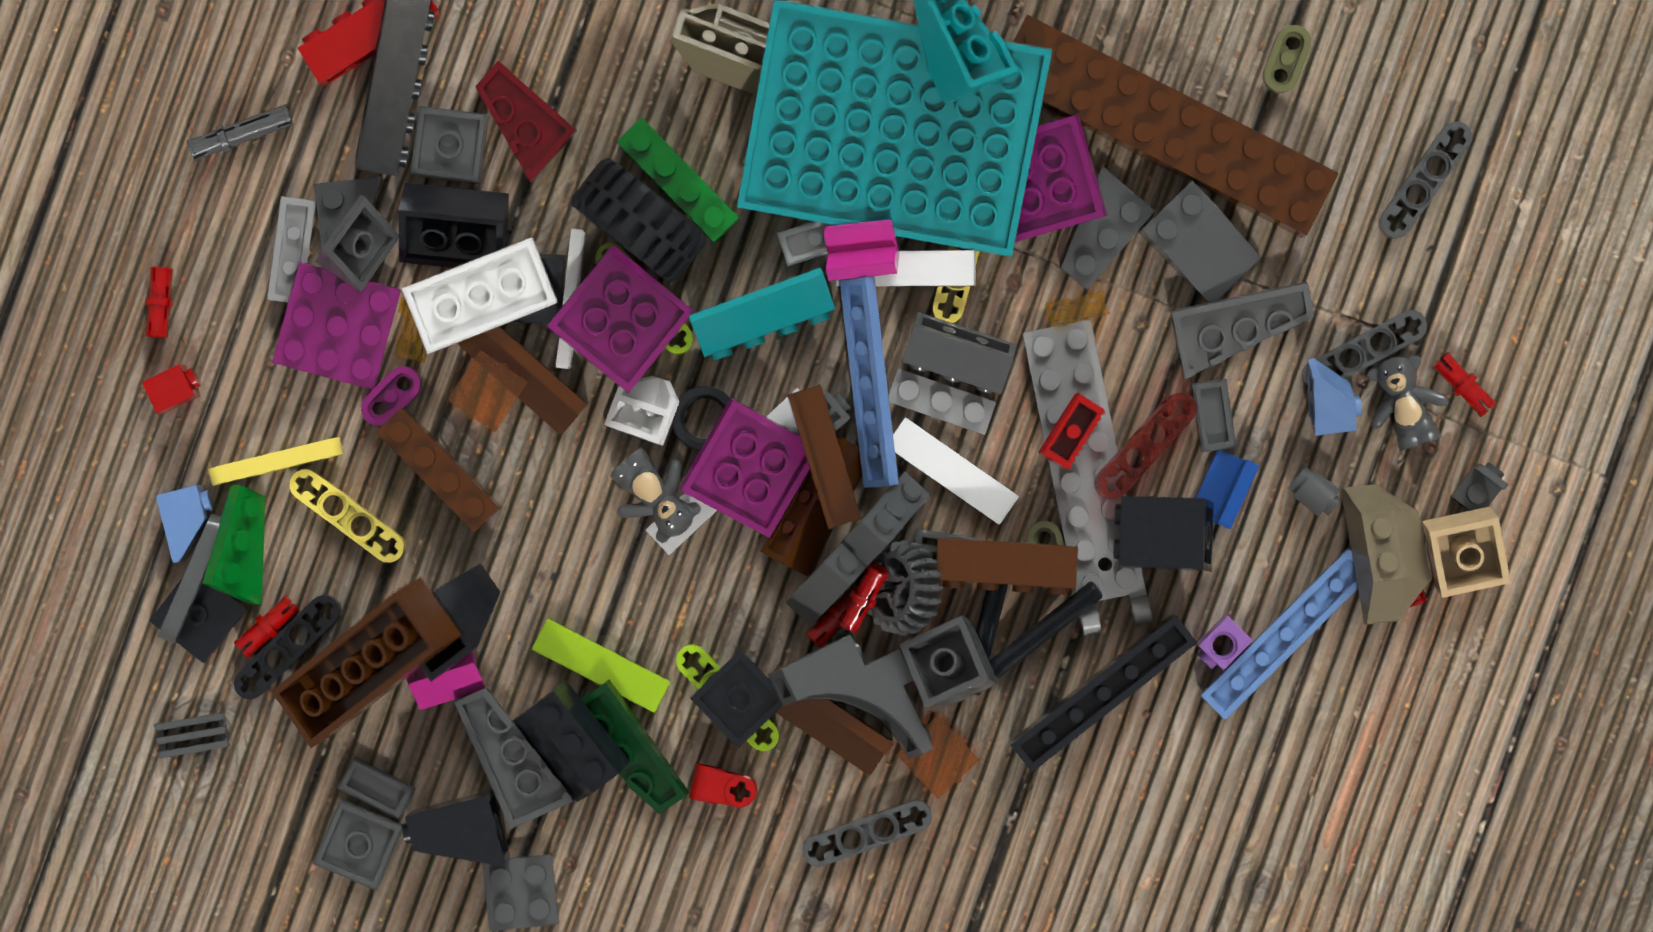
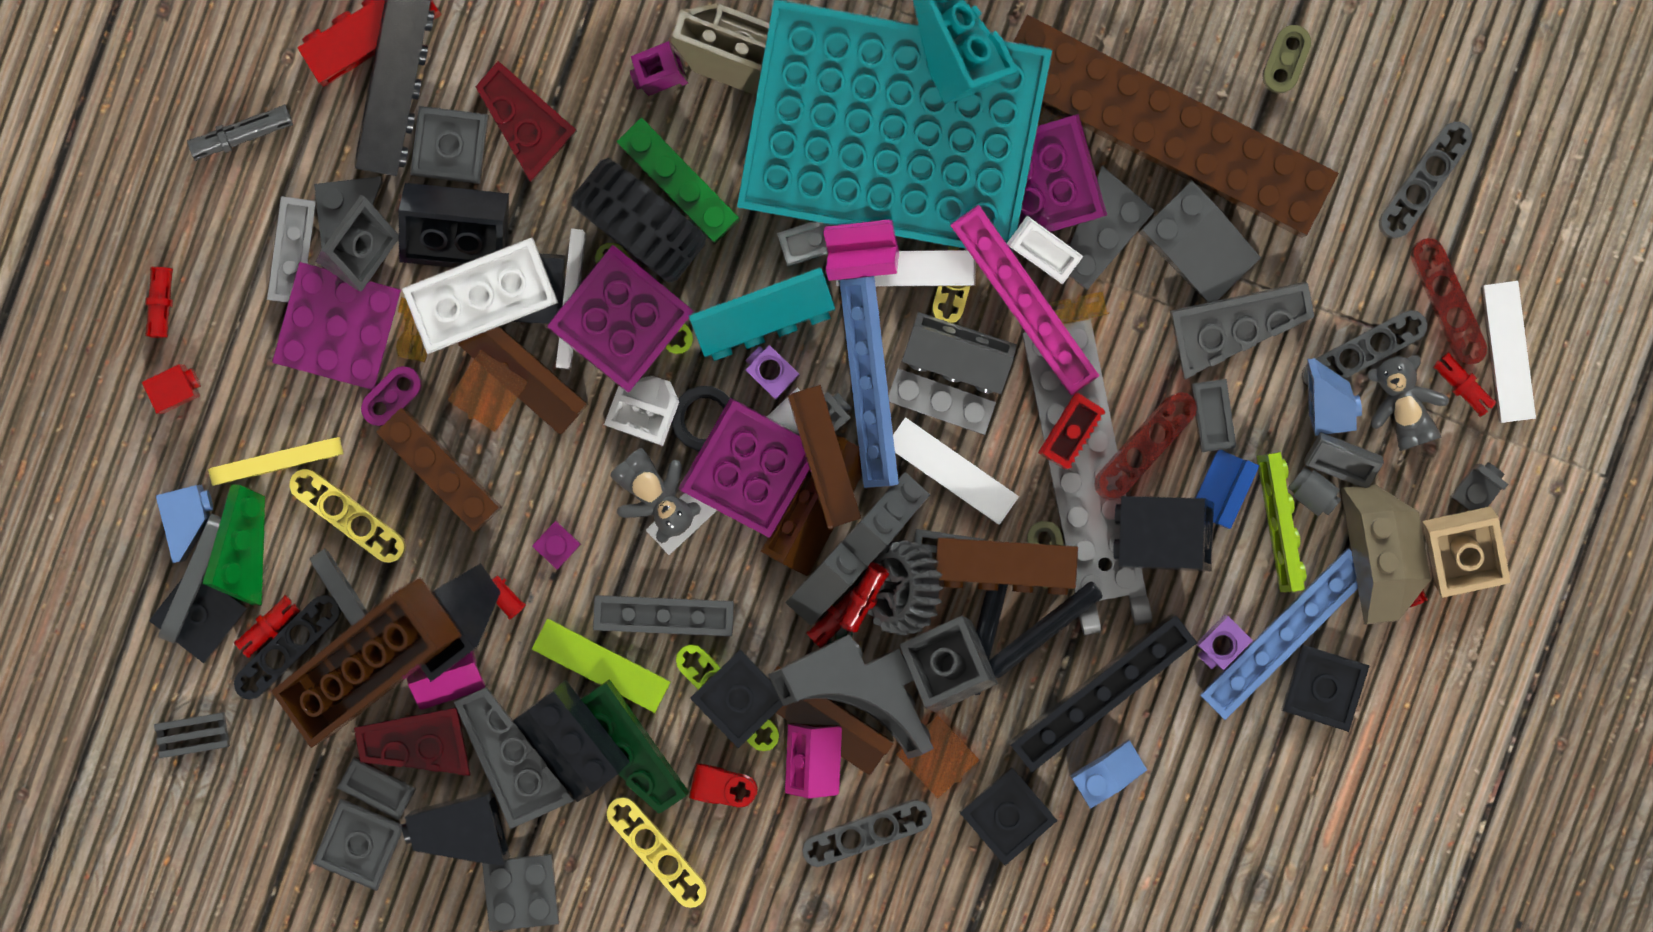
none -> dark grey beam [310,548,368,626]
none -> dark red wing [354,707,471,776]
none -> red pin [492,575,526,620]
none -> magenta plate [532,521,581,570]
none -> dark grey plate [593,595,734,636]
none -> light yellow beam [607,796,707,908]
none -> magenta brick [630,41,688,96]
none -> medium lavender brick [745,345,800,400]
none -> dark pink panel [785,723,842,798]
none -> dark pink tile [950,204,1099,396]
none -> black plate [959,767,1058,866]
none -> white tile [1007,216,1083,284]
none -> medium blue slope [1070,740,1147,809]
none -> lime plate [1256,452,1307,592]
none -> black plate [1281,644,1370,732]
none -> dark grey tile [1305,432,1384,488]
none -> clear red beam [1411,238,1487,365]
none -> white tile [1482,281,1536,423]

